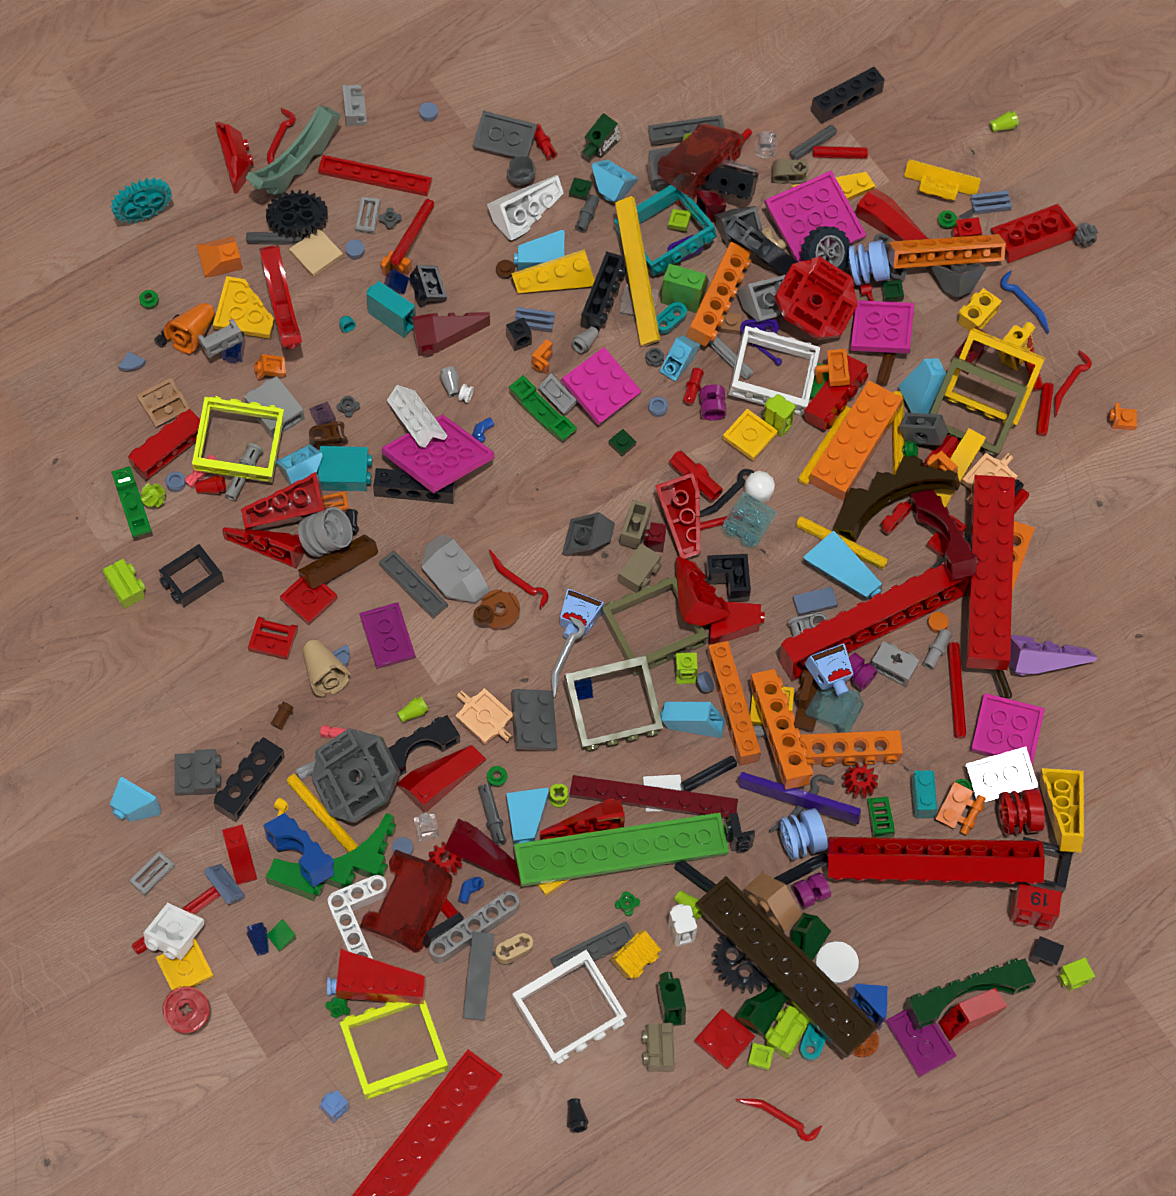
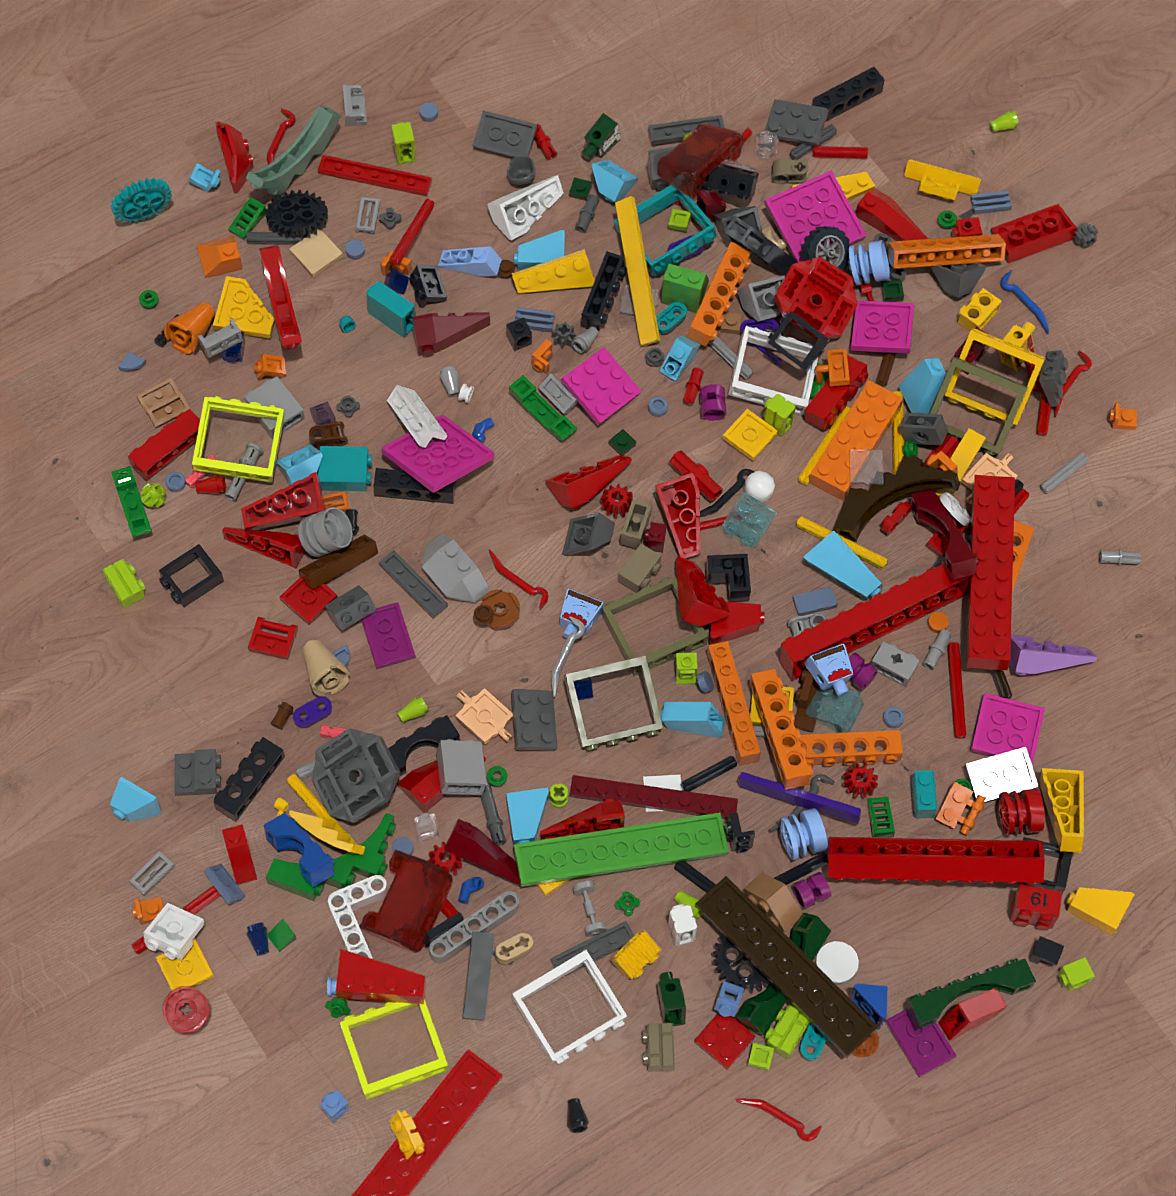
none -> orange bracket [132,897,164,925]
none -> medium azure bracket [188,163,220,192]
none -> green slope [228,197,266,240]
none -> yellow slope [289,810,365,855]
none -> dark purple plate [293,696,332,729]
none -> dark grey brick [325,585,376,630]
none -> yellow hinge [389,1110,425,1159]
none -> lime brick [392,122,416,165]
none -> light grey brick [436,739,487,795]
none -> light blue slope [438,246,502,277]
none -> red wedge [545,455,632,509]
none -> dark grey gear [552,322,576,347]
none -> light grey wheel [573,881,607,936]
none -> red gear [600,484,633,519]
none -> medium blue brick [714,981,744,1017]
none -> dark grey plate [764,99,828,146]
none -> black window [768,311,830,371]
none -> clear piece [850,448,884,486]
none -> sand blue tile [883,707,904,729]
none -> white tile [939,492,971,526]
none -> dark grey plate [1039,350,1068,407]
none -> light grey axle [1040,453,1088,493]
none -> yellow slope [1066,887,1134,936]
none -> light grey axle [1100,550,1141,565]

